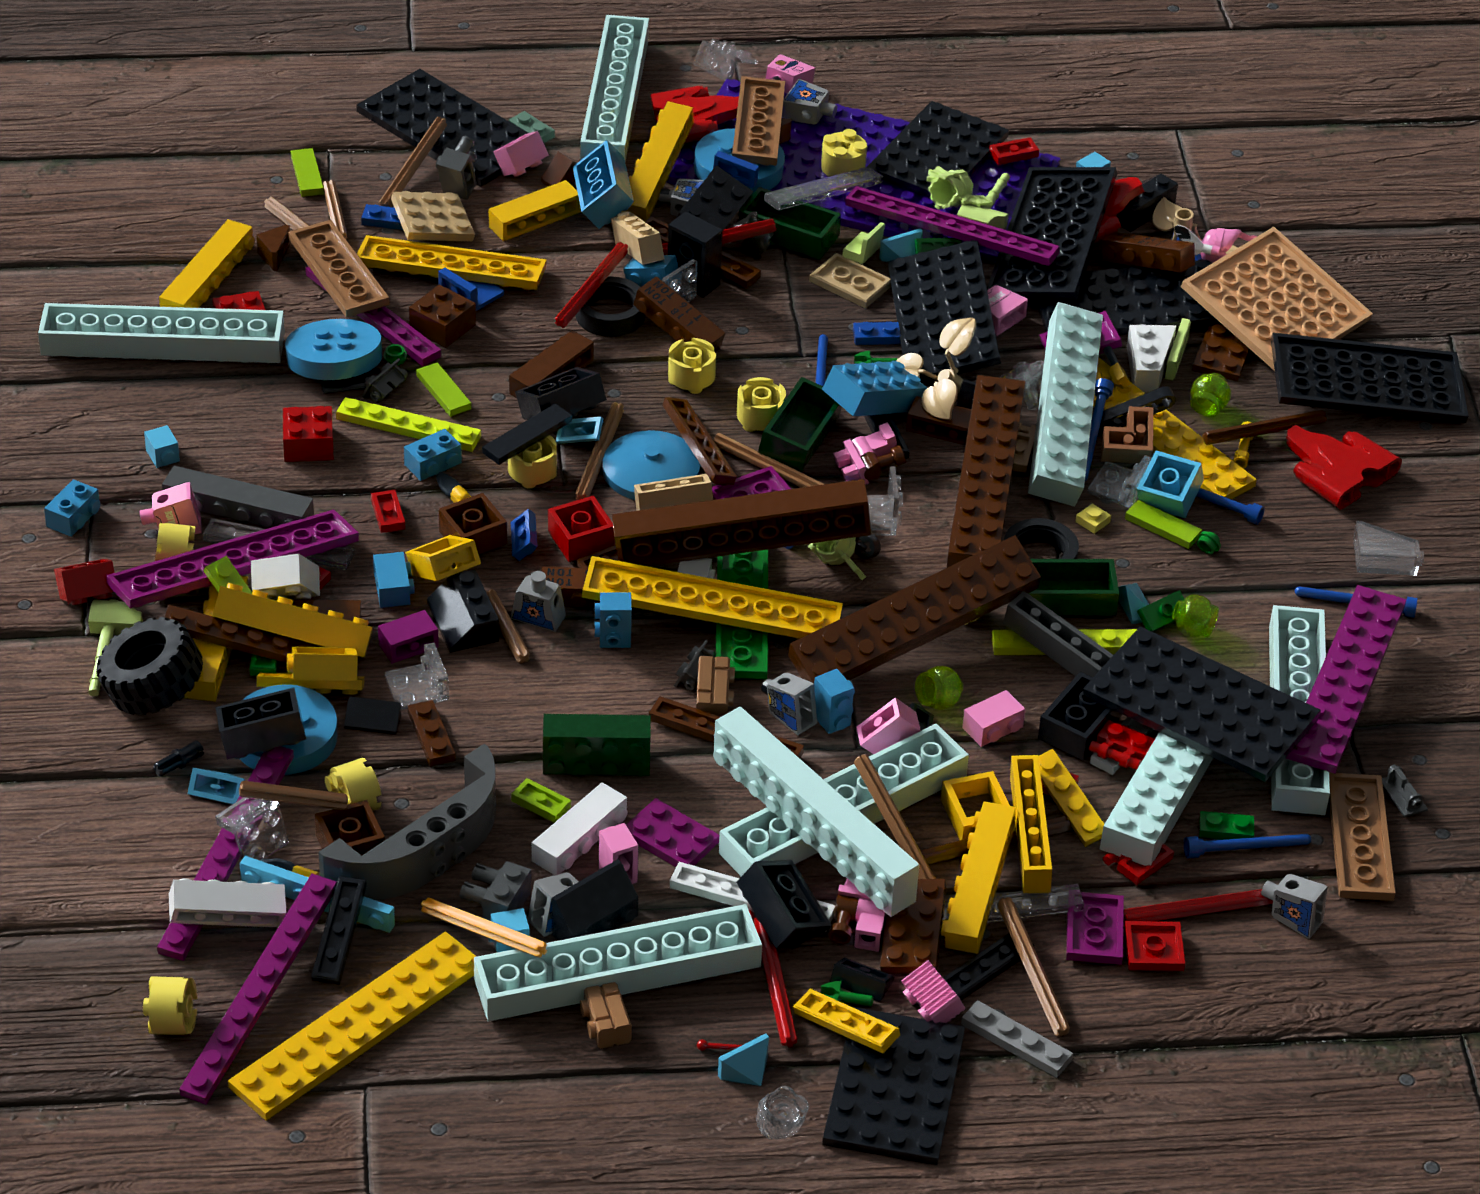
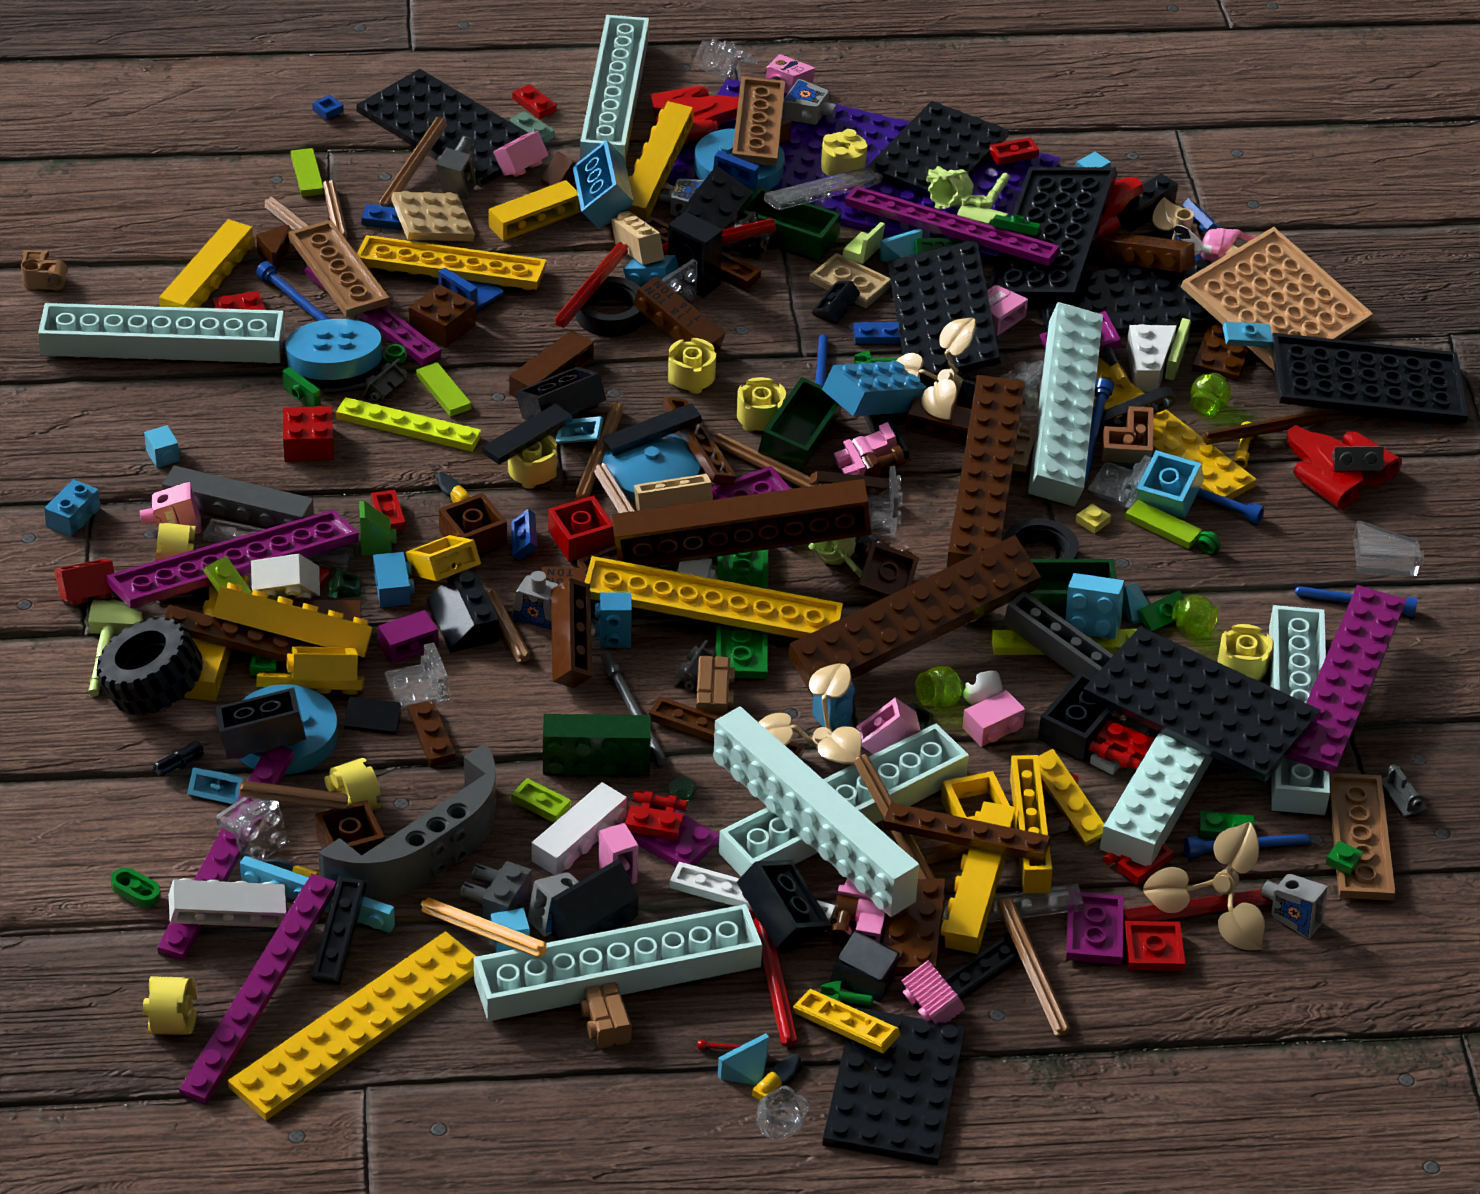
dark azure brick [404,429,462,481] -> none
light grey torso [761,673,817,735] -> none
light grey plate [961,1000,1073,1078] -> none
none -> medium nougat piece [21,250,68,291]
none -> green plate [110,868,161,907]
none -> blue piece [256,261,330,321]
none -> green plate [283,367,321,407]
none -> blue plate [312,95,344,120]
none -> clear green slope [329,569,361,598]
none -> bright green slope [359,501,397,555]
none -> red plate [512,84,557,120]
none -> reddish brown brick [551,578,592,688]
none -> axle [594,464,635,513]
none -> dark grey bar [601,651,667,766]
none -> black tile [603,403,702,456]
none -> red plate [625,791,688,841]
none -> clear green plate [668,777,695,801]
none -> piece [752,1054,802,1104]
none -> tan plant [759,663,862,764]
none -> reddish brown plate [810,471,888,496]
none -> black slope [812,281,860,324]
none -> black slope [839,931,900,981]
none -> reddish brown plate [857,541,920,598]
none -> reddish brown plate [883,803,1050,862]
none -> white hair [963,671,1003,705]
none -> green plate [992,214,1041,236]
none -> medium azure brick [1066,573,1124,639]
none -> tan plant [1143,822,1265,950]
none -> plate [1183,198,1221,233]
none -> light yellow brick [1217,624,1273,682]
none -> medium azure plate [1223,322,1273,347]
none -> green plate [1325,840,1363,875]
none -> dark grey hinge [1332,446,1384,471]

